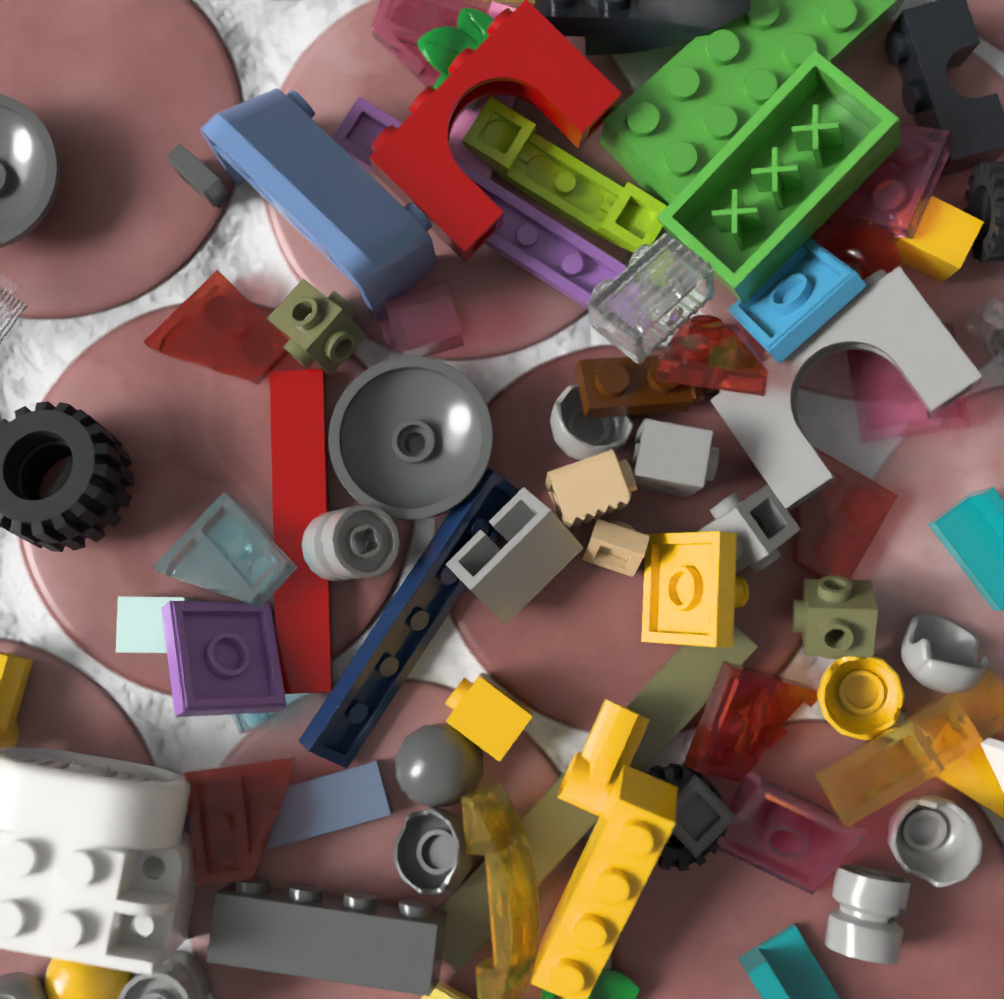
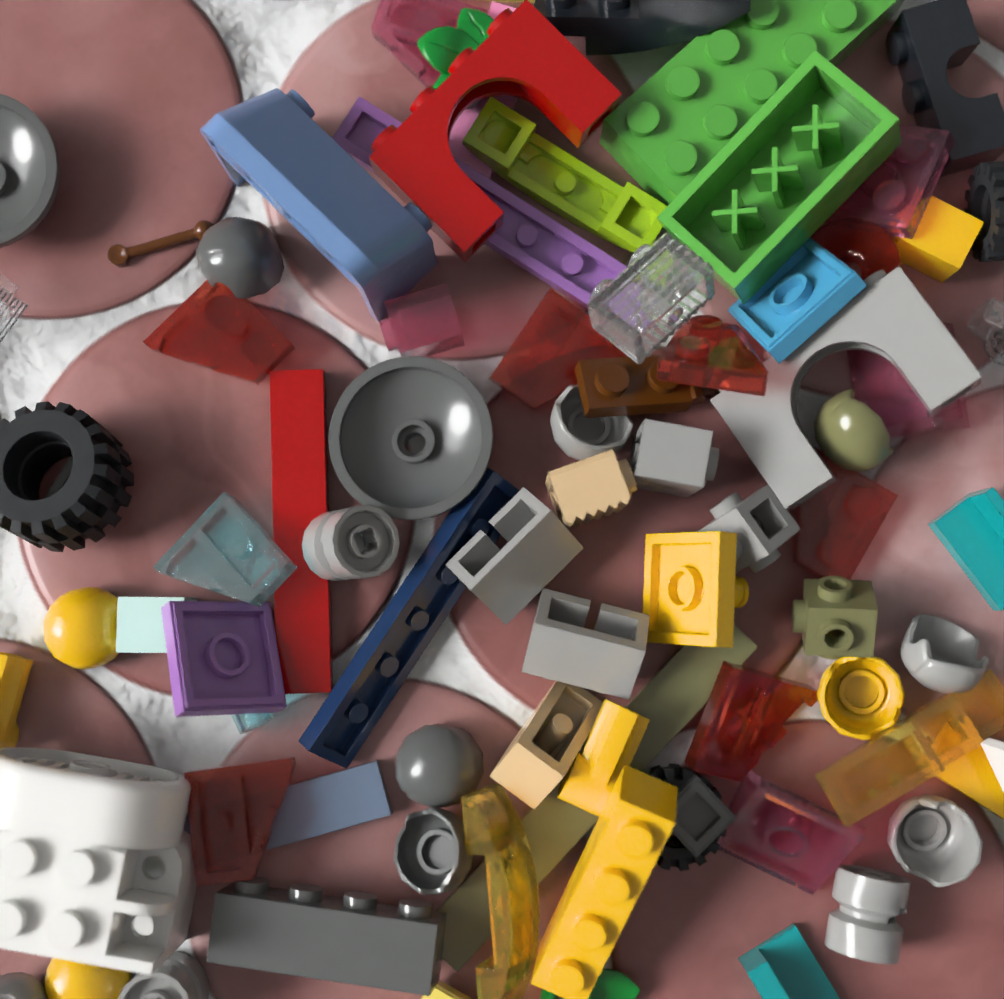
dark grey tile [167,143,230,208] -> none
olive brick [267,279,367,375] -> none
yellow brick [445,673,533,762] -> none
tan plate [582,519,650,577] -> none
none -> yellow hair [43,587,119,670]
none -> reddish brown hinge [107,220,213,267]
none -> dark grey hair [196,216,285,299]
none -> clear red wing [488,288,634,409]
none -> tan slope [490,681,603,809]
none -> light grey piece [521,588,650,700]
none -> olive hair [814,389,894,472]

